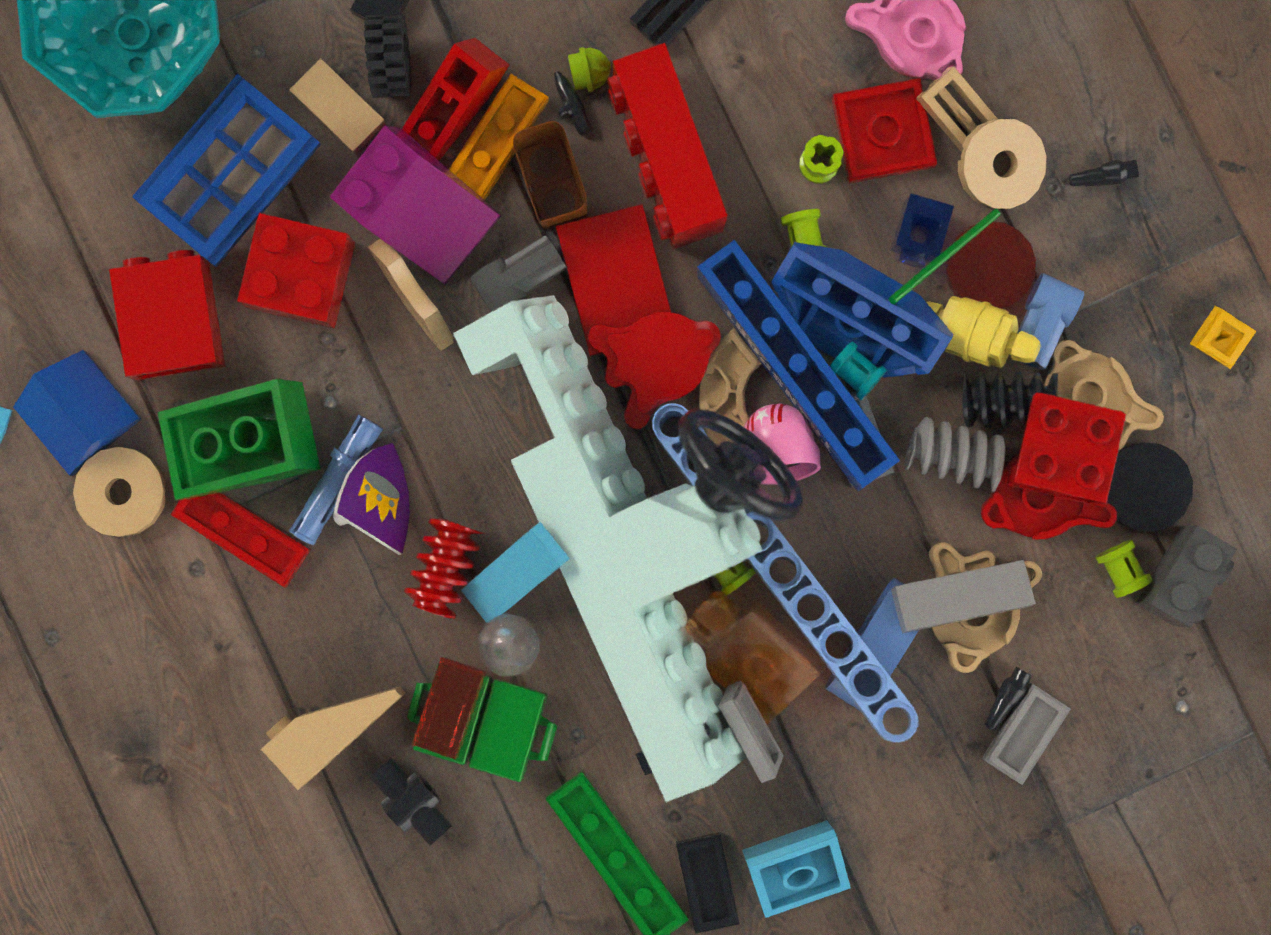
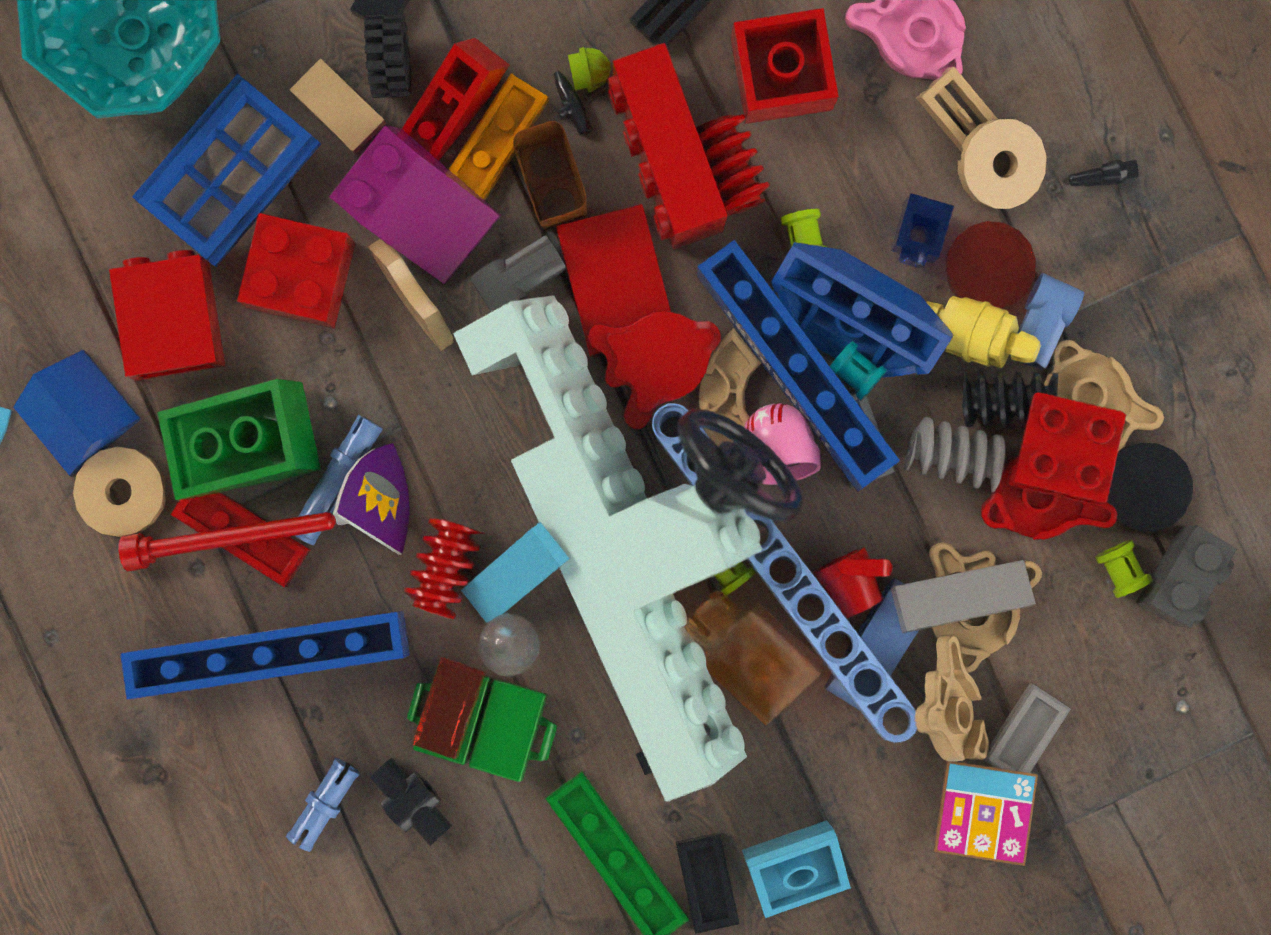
tan slope [261,687,406,790] -> none
light grey tile [718,681,784,783] -> none
lime bush [799,135,843,184] -> none
red tile [832,78,938,184] -> none
green axle [889,209,1001,305] -> none
black piece [985,666,1032,731] -> none
yellow tile [1190,306,1256,369] -> none
none -> red piece [118,512,336,572]
none -> blue brick [120,610,410,700]
none -> medium blue pin [286,758,360,852]
none -> red piece [696,114,770,216]
none -> red brick [731,8,839,124]
none -> red piece [812,546,893,618]
none -> tan tile [915,635,989,761]
none -> piece [933,761,1038,866]

